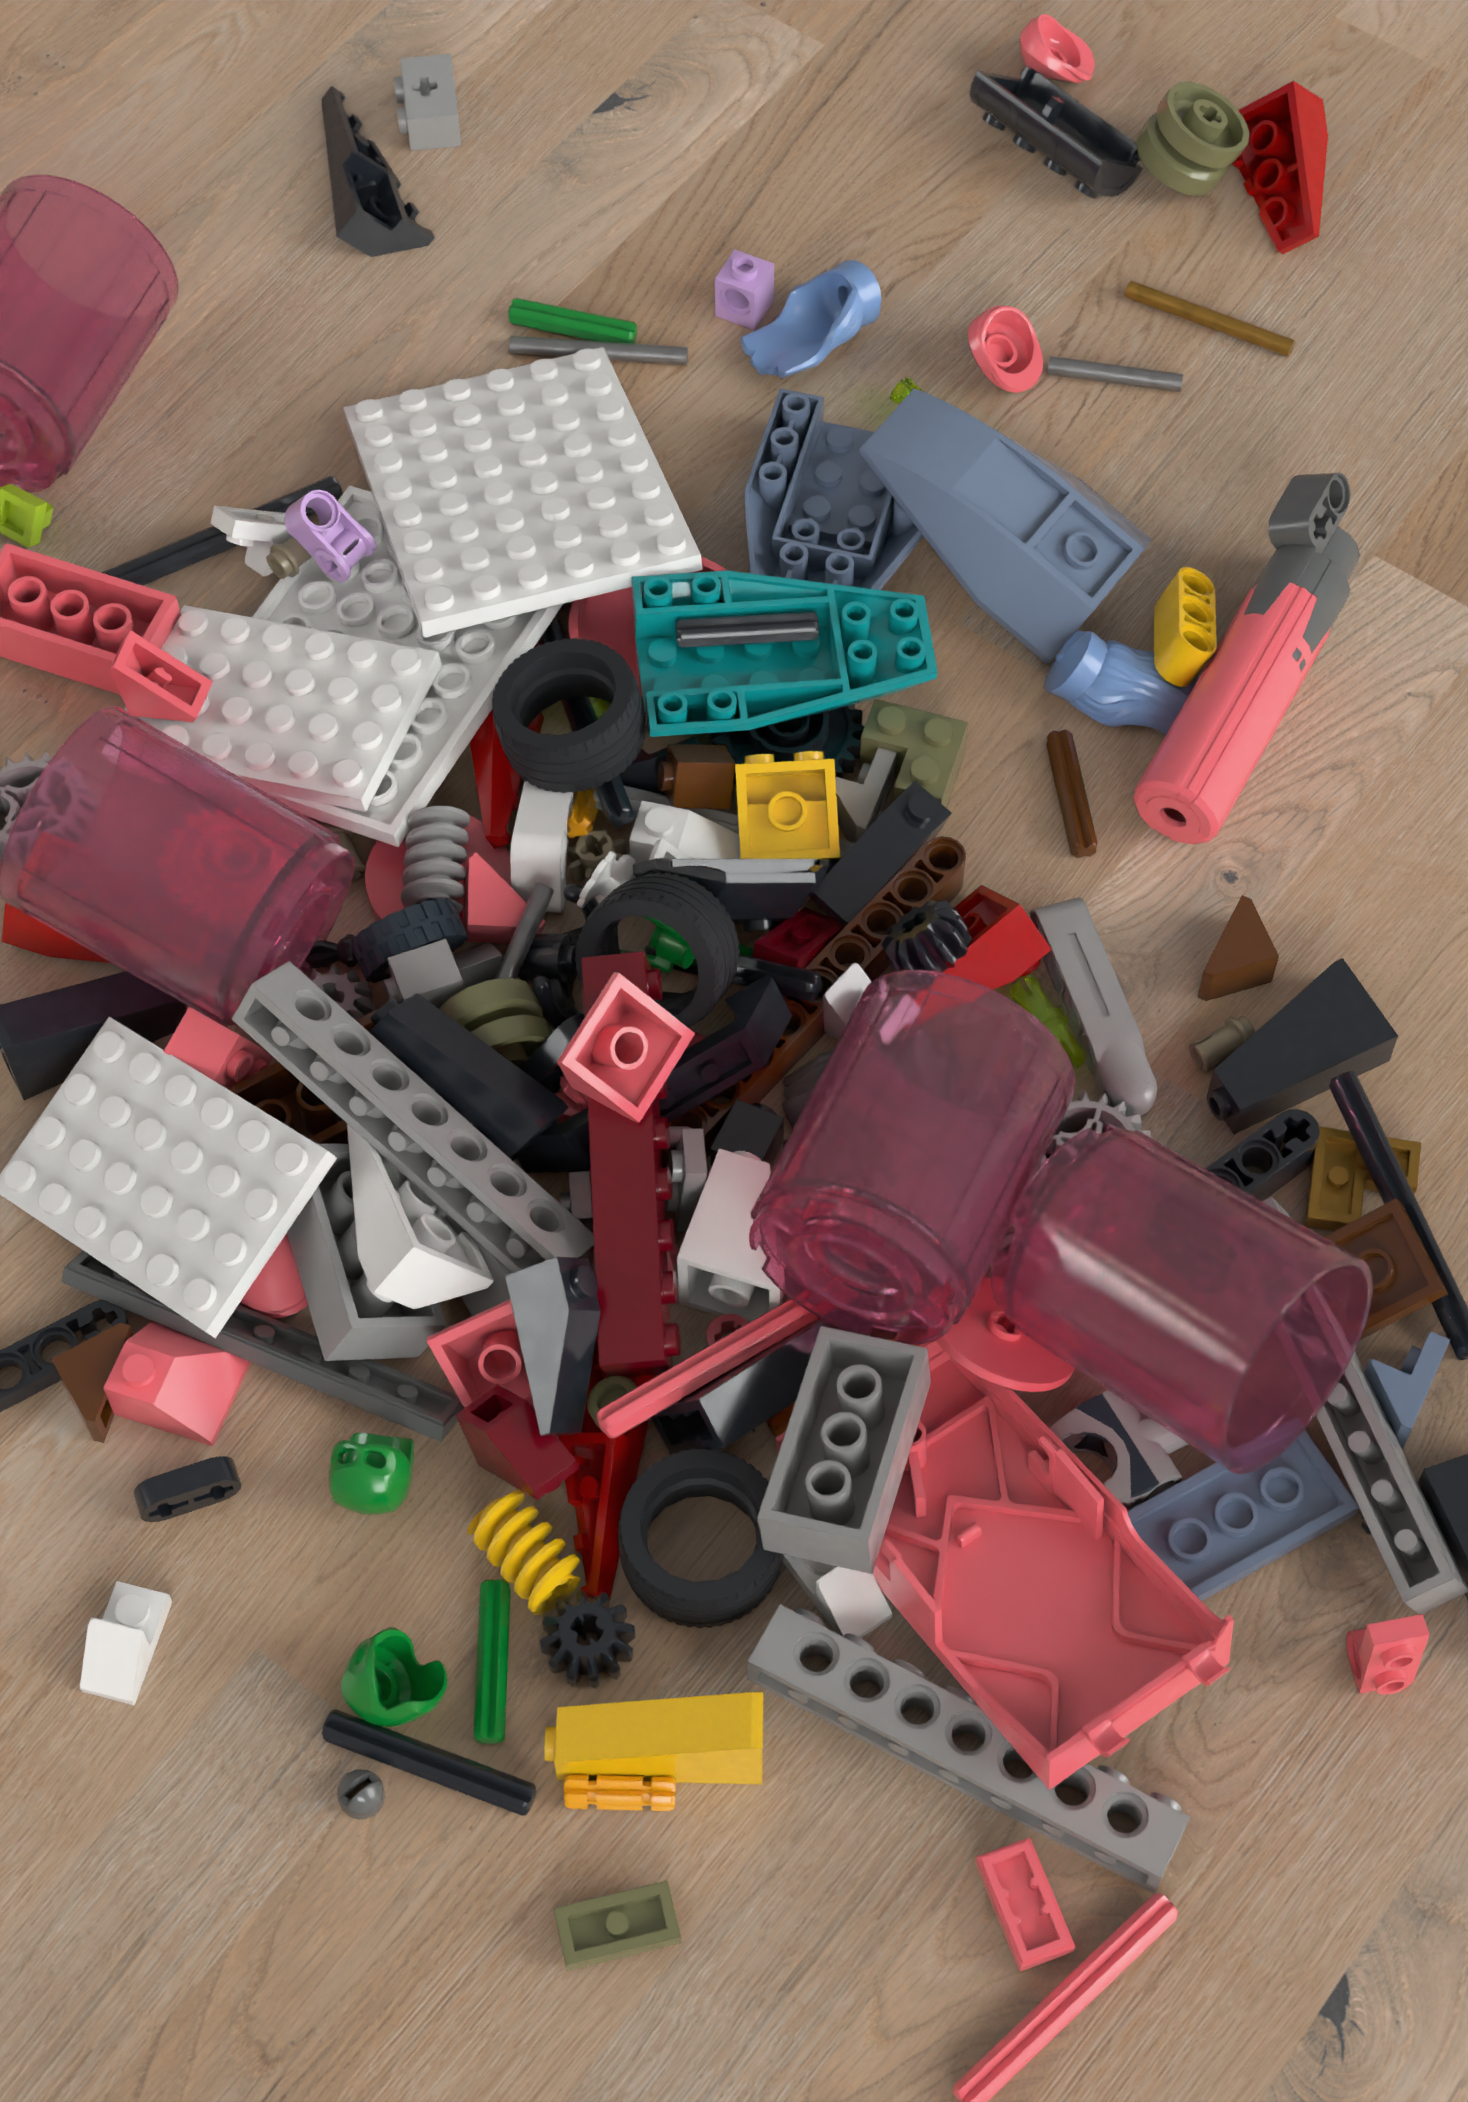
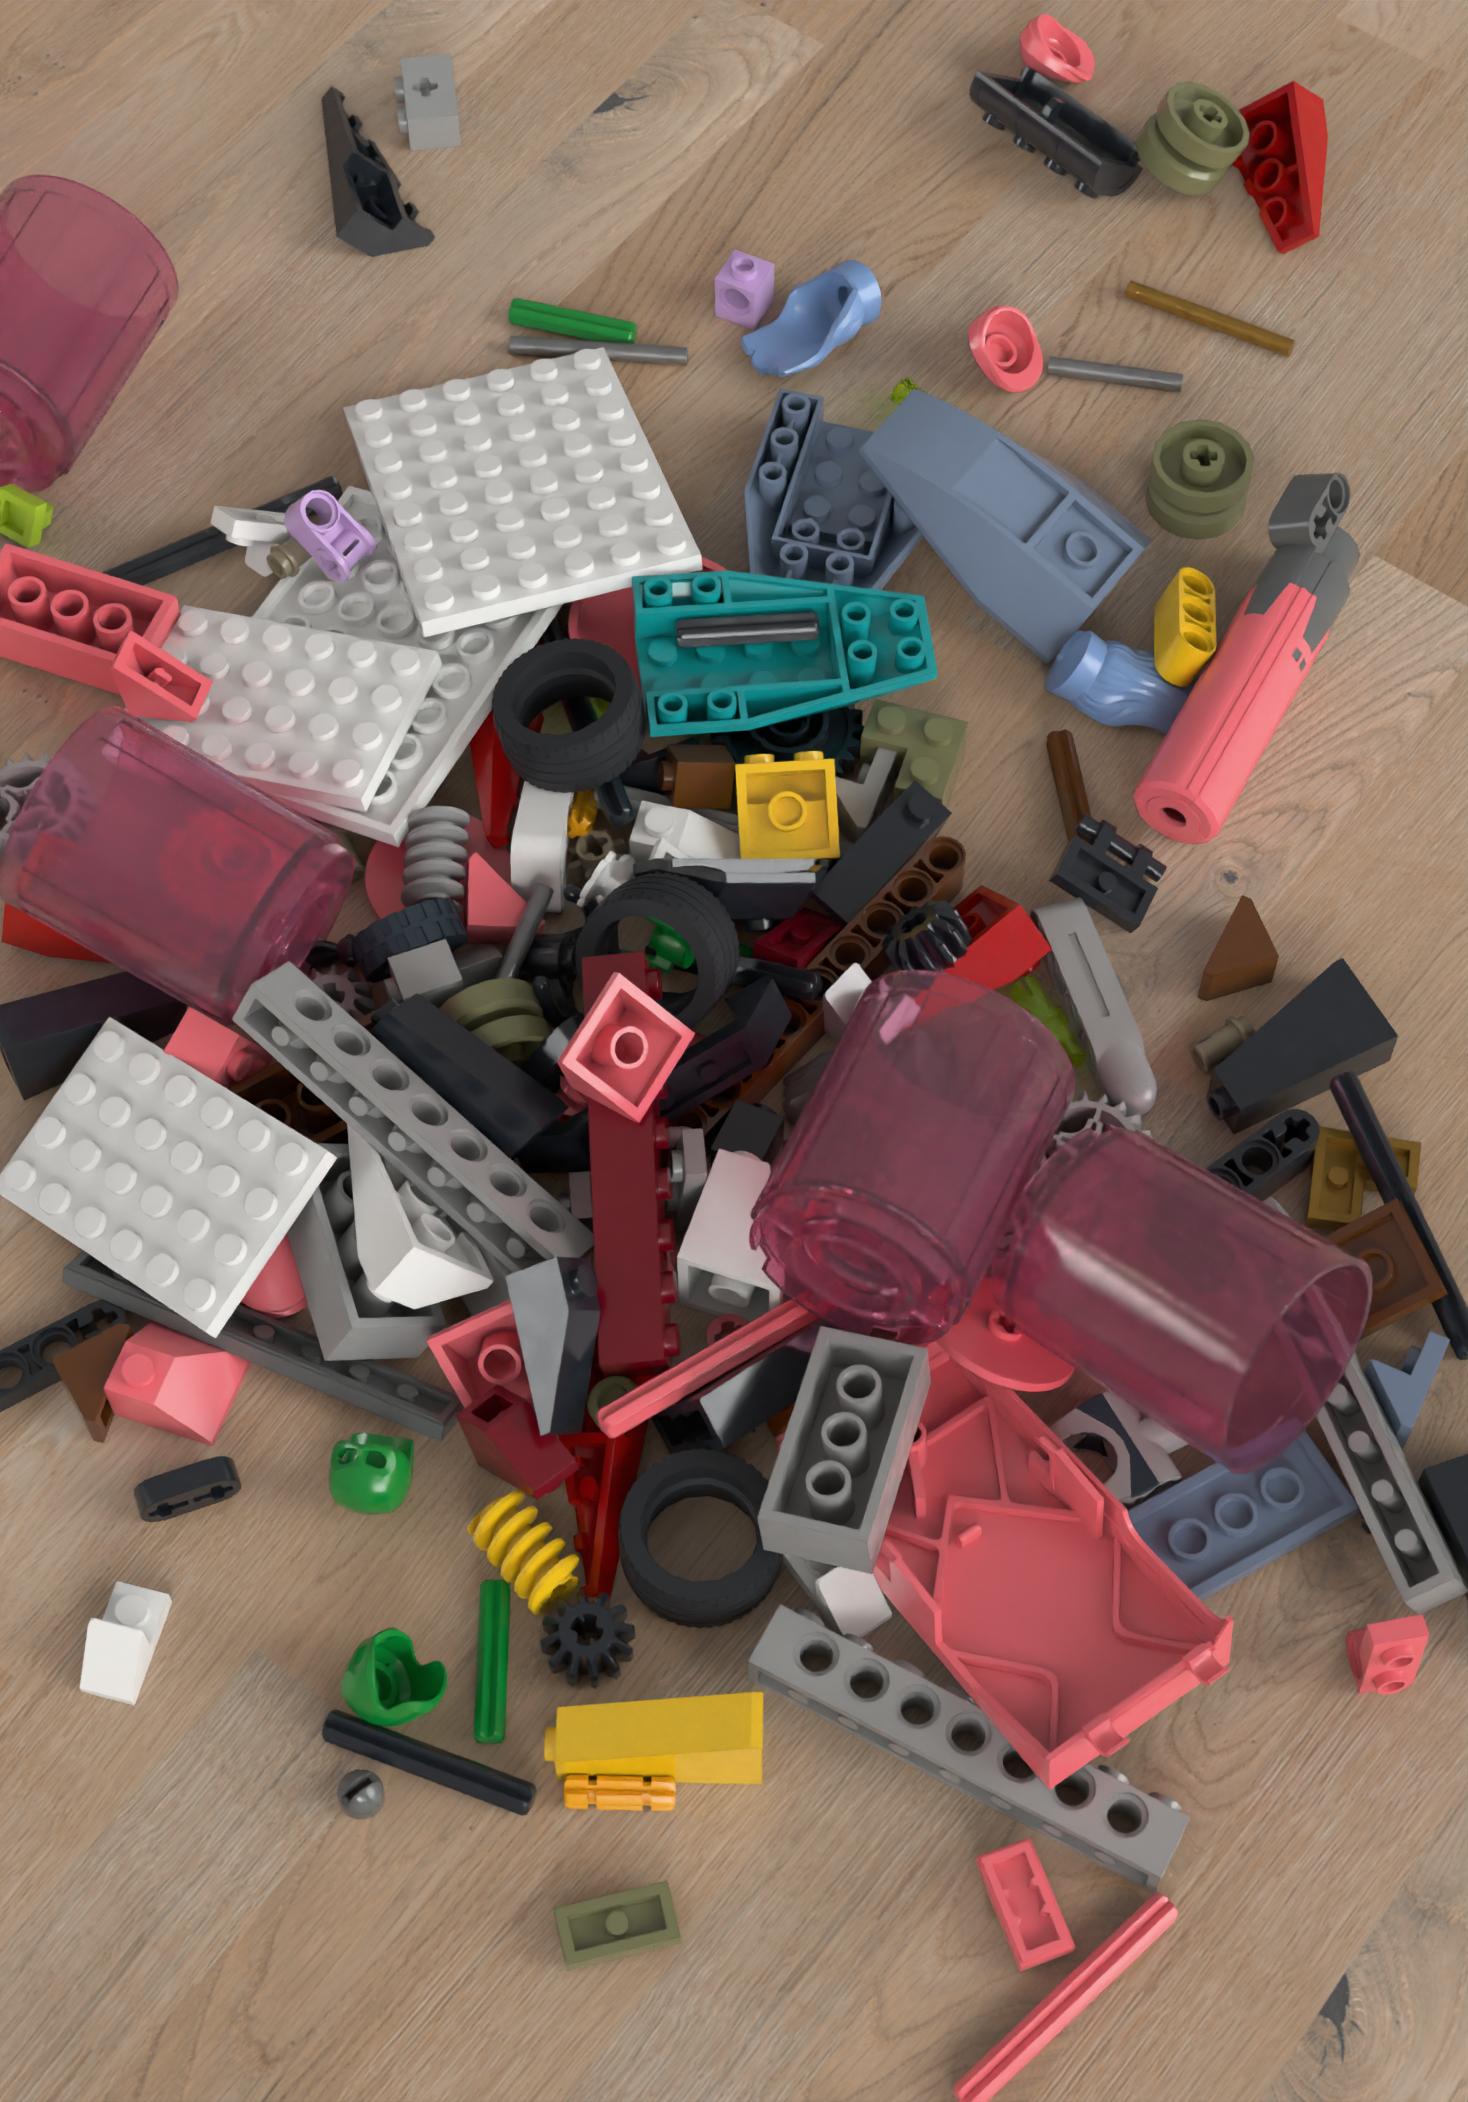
none -> black plate [1049,813,1167,933]
none -> olive wheel [1145,419,1254,540]

